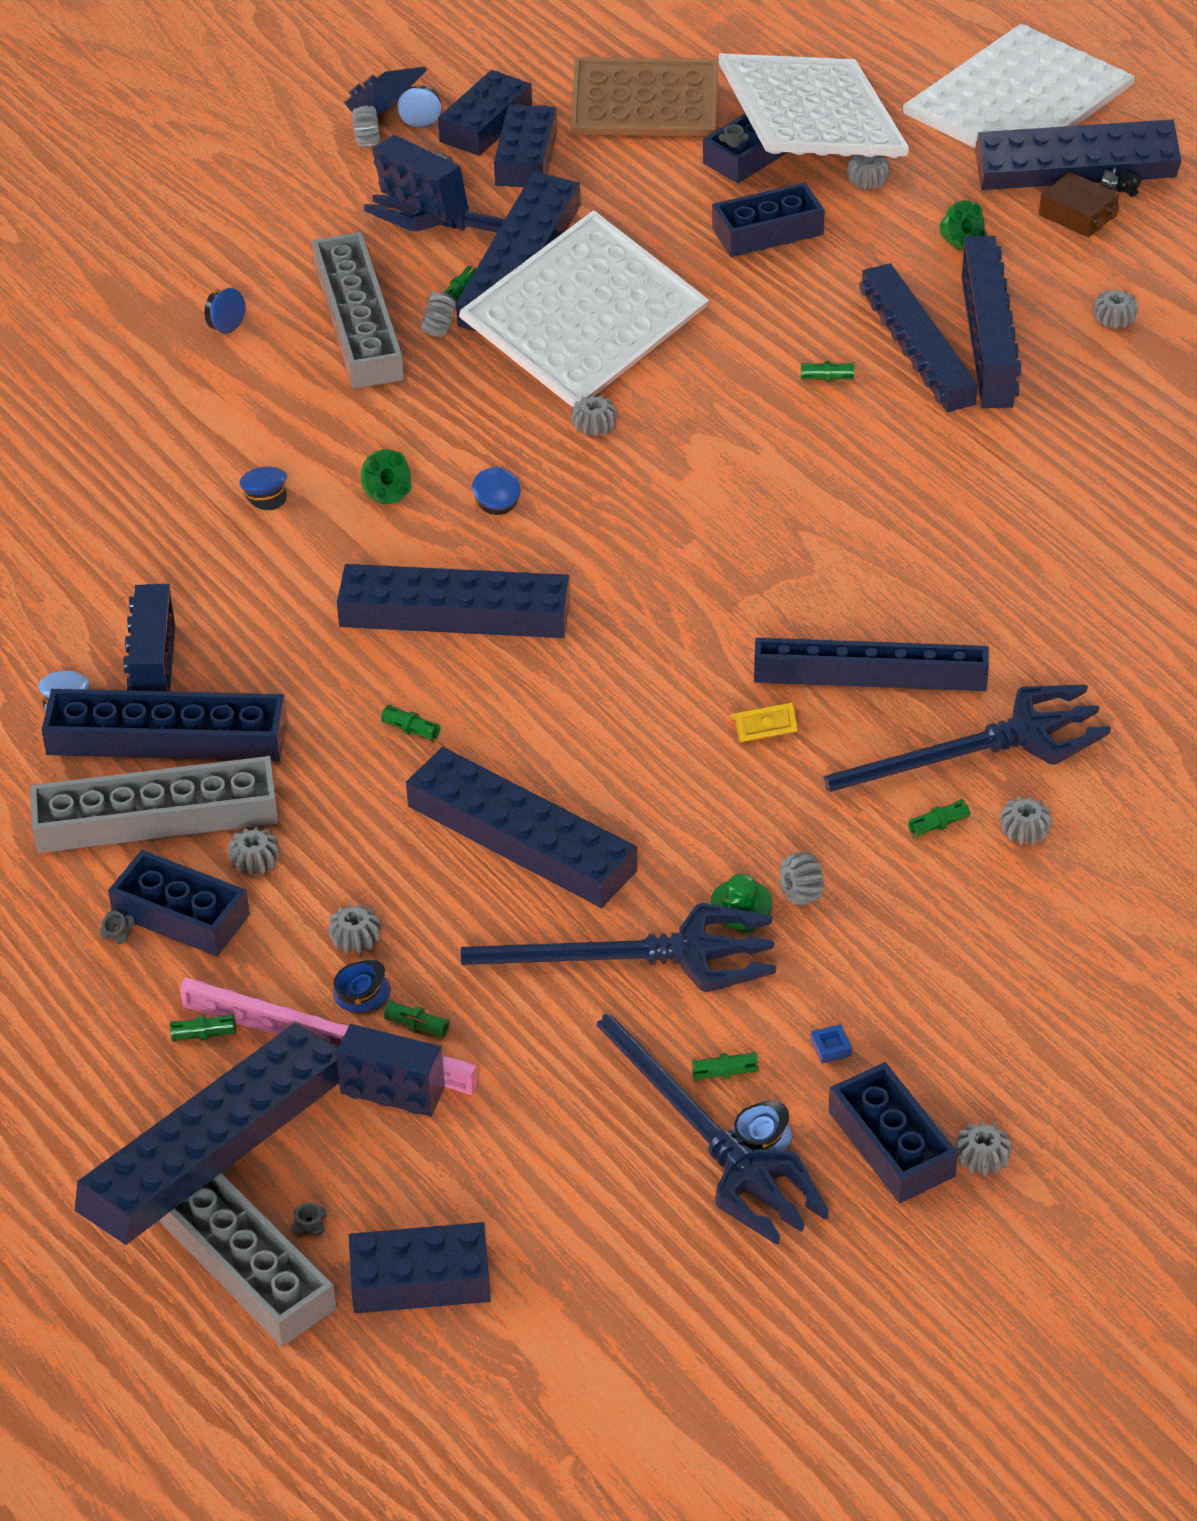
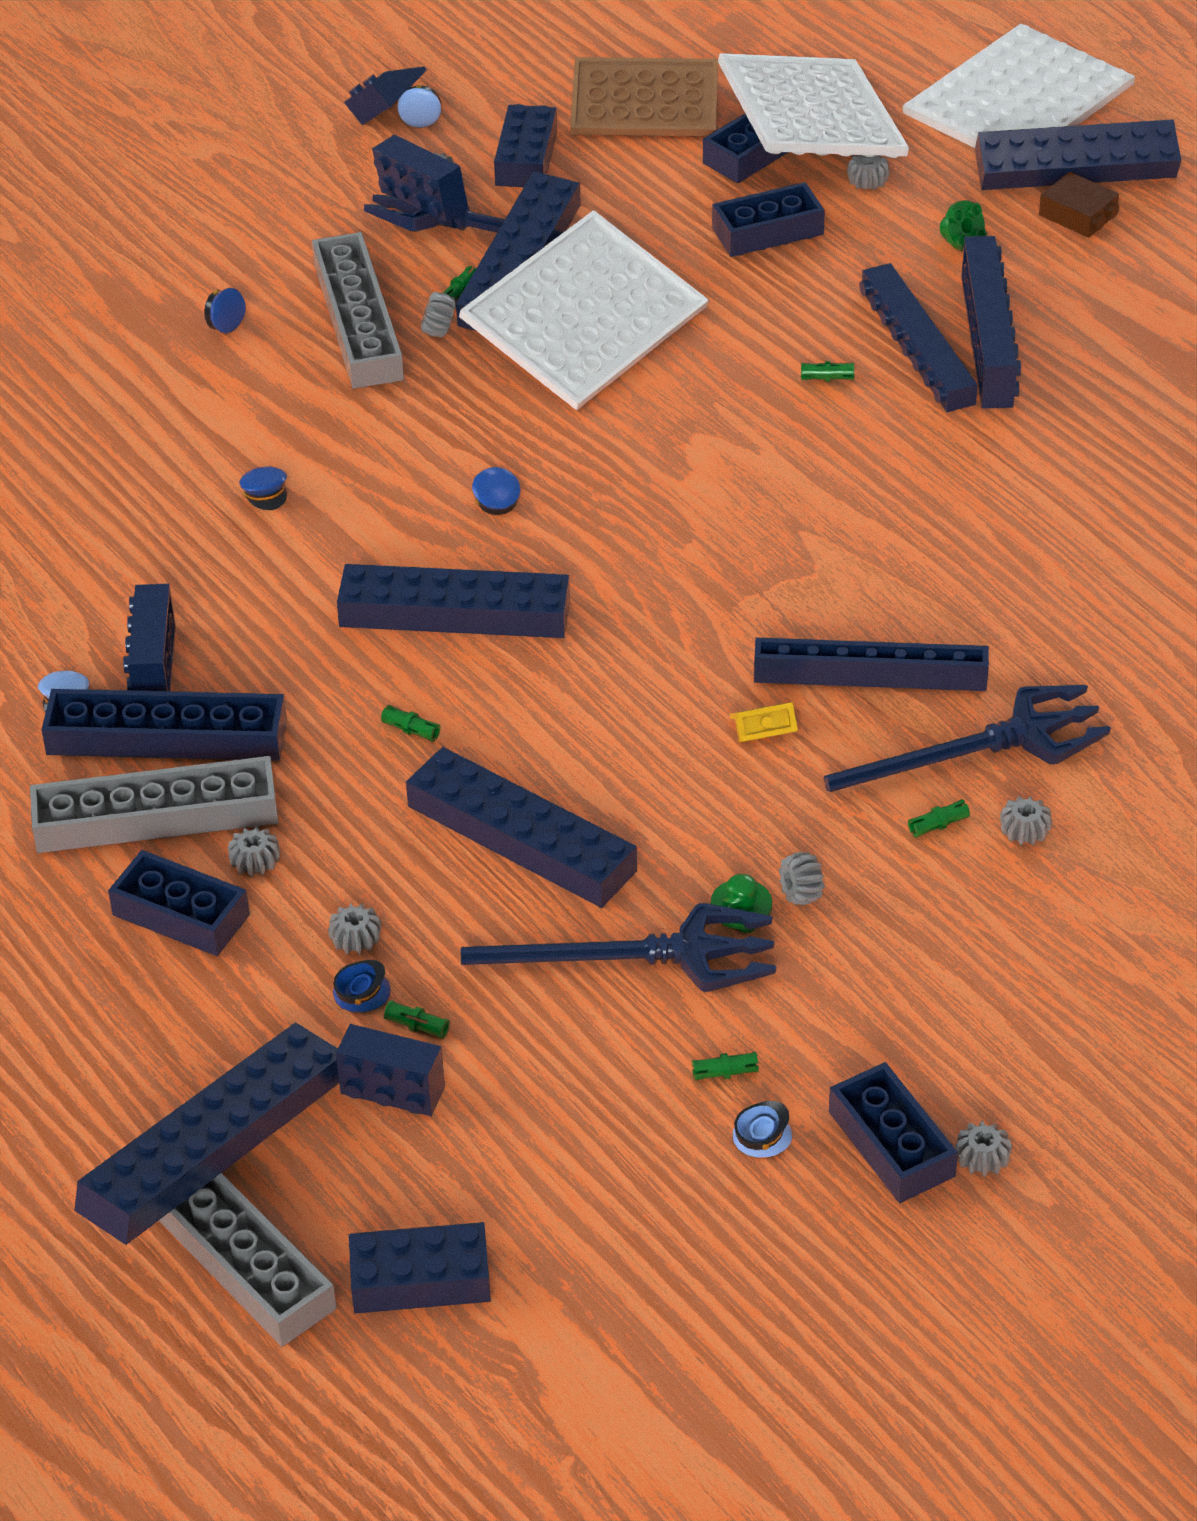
dark grey plate [100,910,135,944] -> none
green pin [170,1014,236,1042] -> none
bright pink plate [180,978,478,1095] -> none
dark grey plate [291,1203,327,1236] -> none
light grey gear [352,105,381,148] -> none
green plate [361,449,412,504] -> none
dark blue brick [438,70,532,156] -> none
light grey gear [571,394,617,437] -> none
dark blue piece [597,1013,829,1244] -> none
dark grey plate [719,124,748,147] -> none
blue plate [810,1024,852,1064] -> none
light grey gear [1093,288,1138,330] -> none
dark grey plate [1100,167,1119,190] -> none
black plate [1115,168,1142,197] -> none

